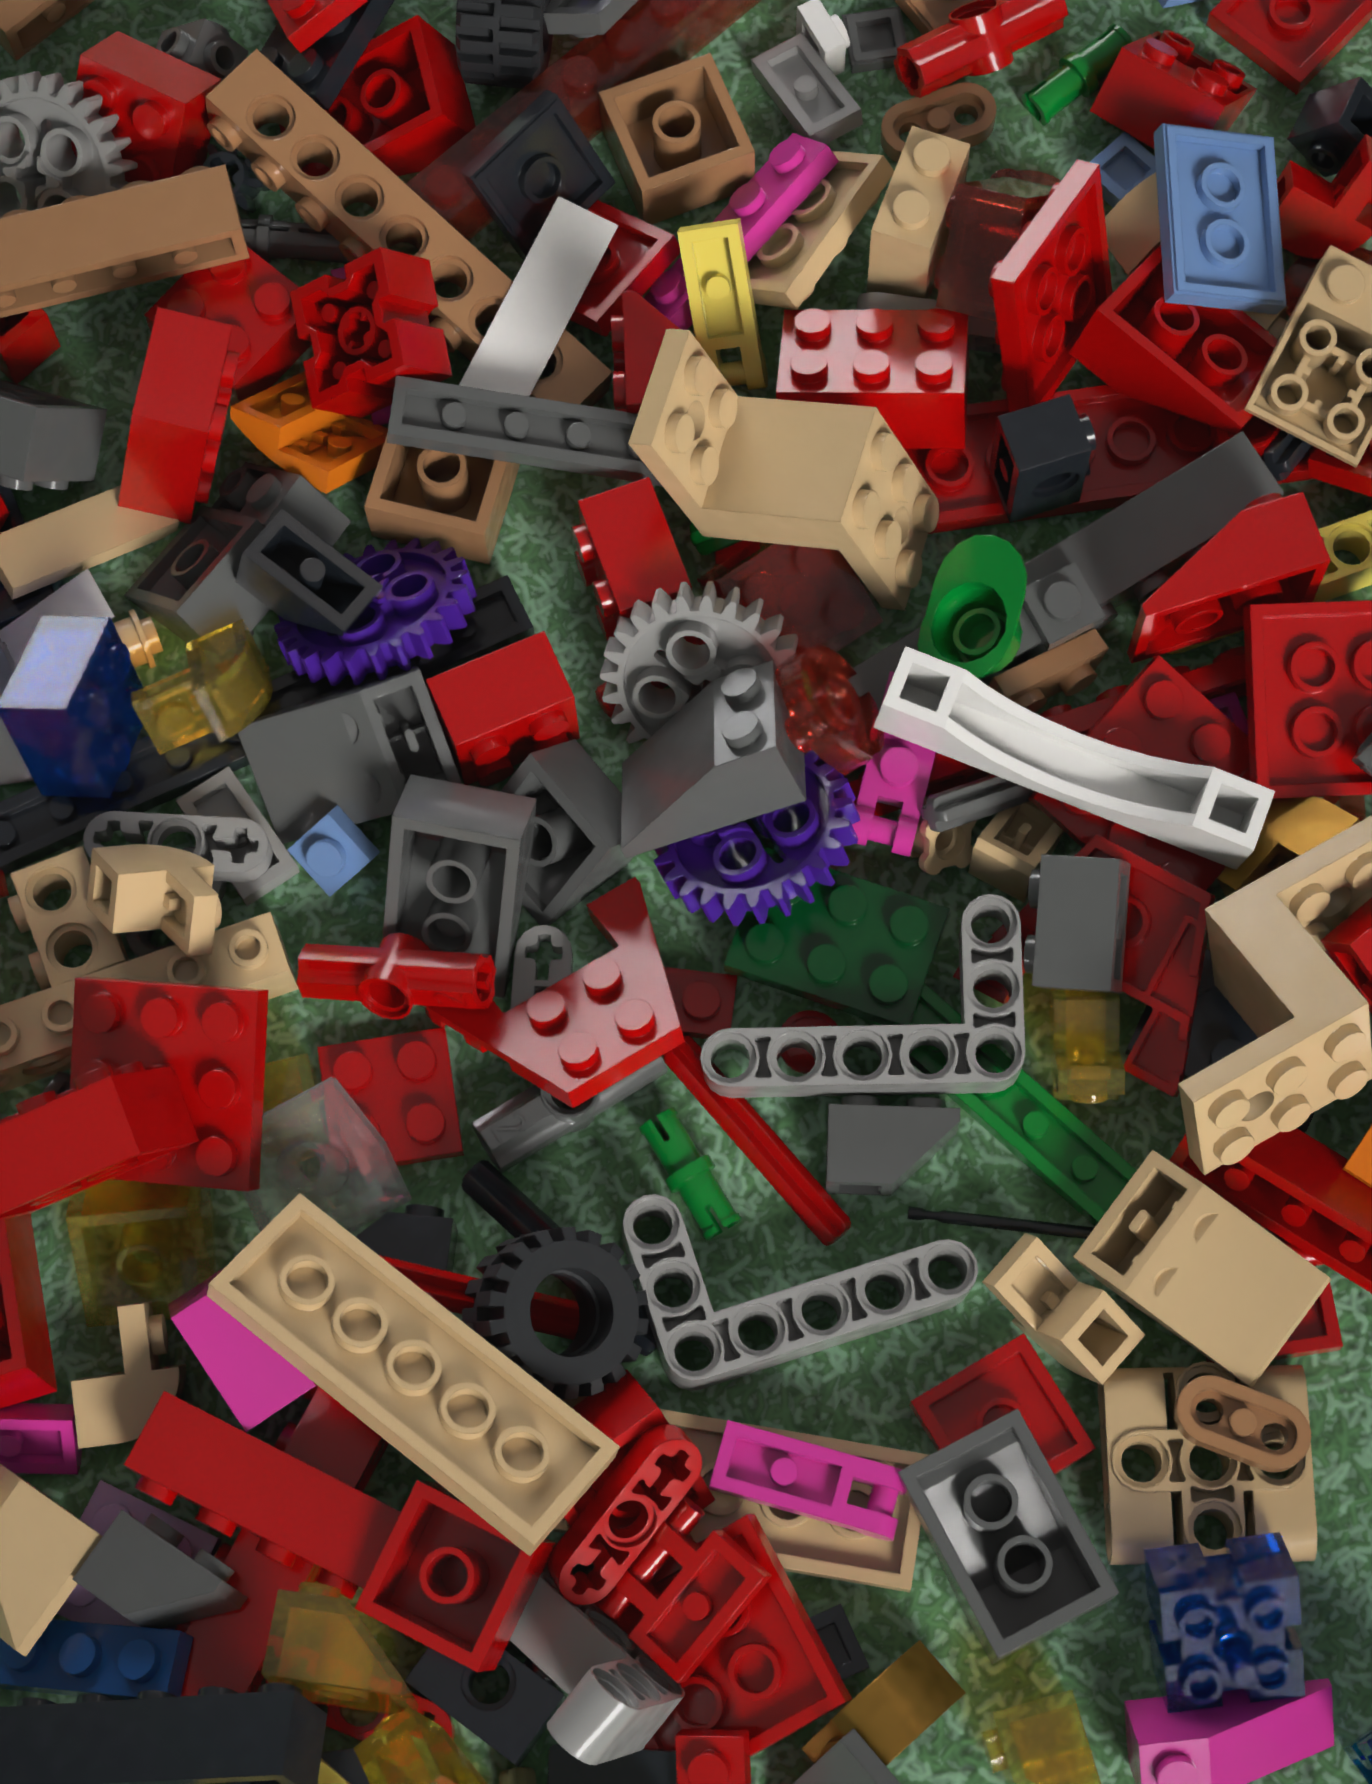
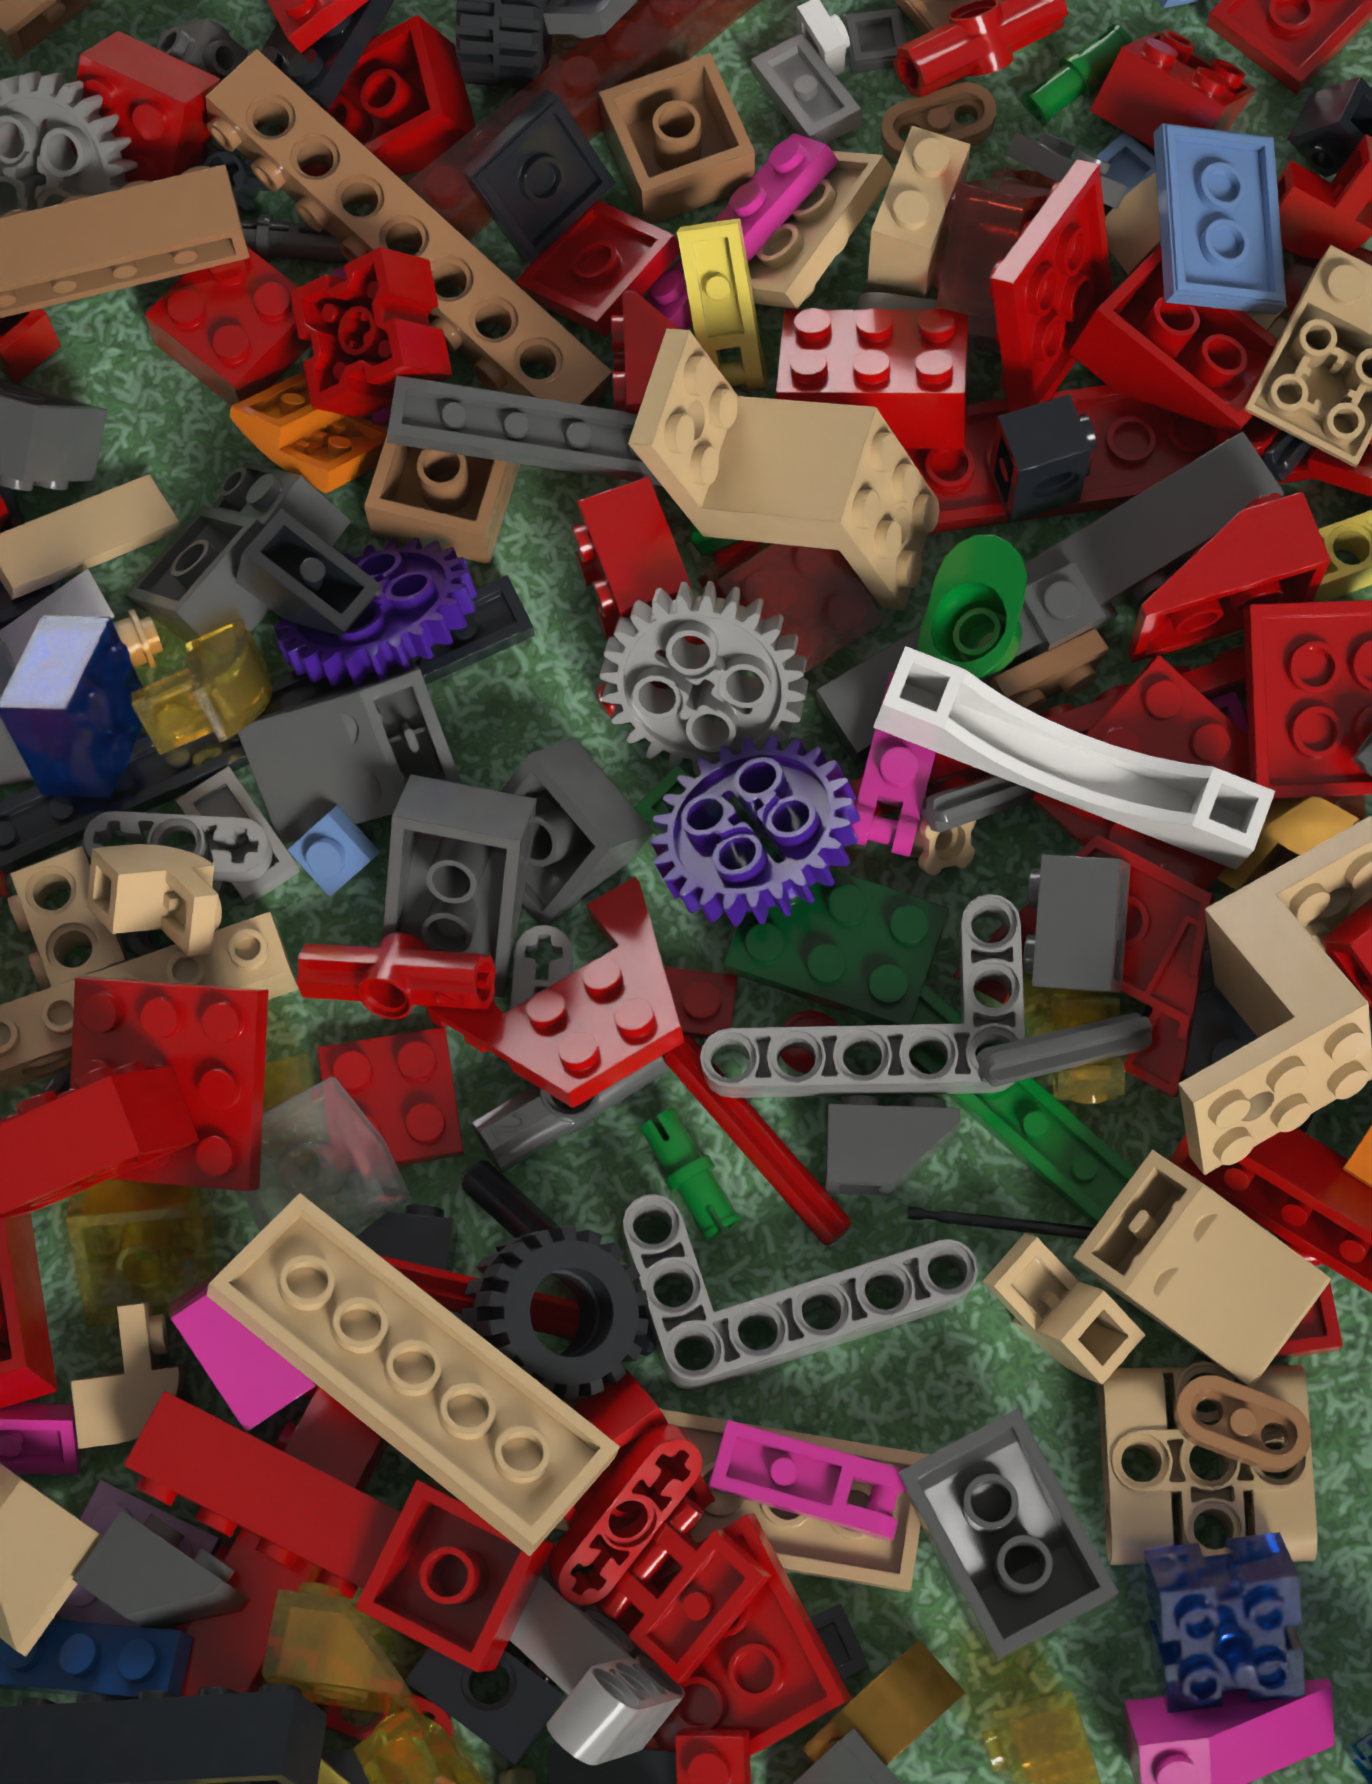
red brick [118,307,240,524] -> none
red brick [426,631,580,786] -> none
white sticker [459,196,619,396] -> none
dark grey slope [621,660,806,858] -> none
clear red plate [775,645,885,775] -> none
red plate [909,1333,1096,1475] -> none
tan slope [968,801,1064,903] -> none
none -> dark grey axle [977,1012,1153,1087]
none -> dark grey plate [1006,131,1128,209]

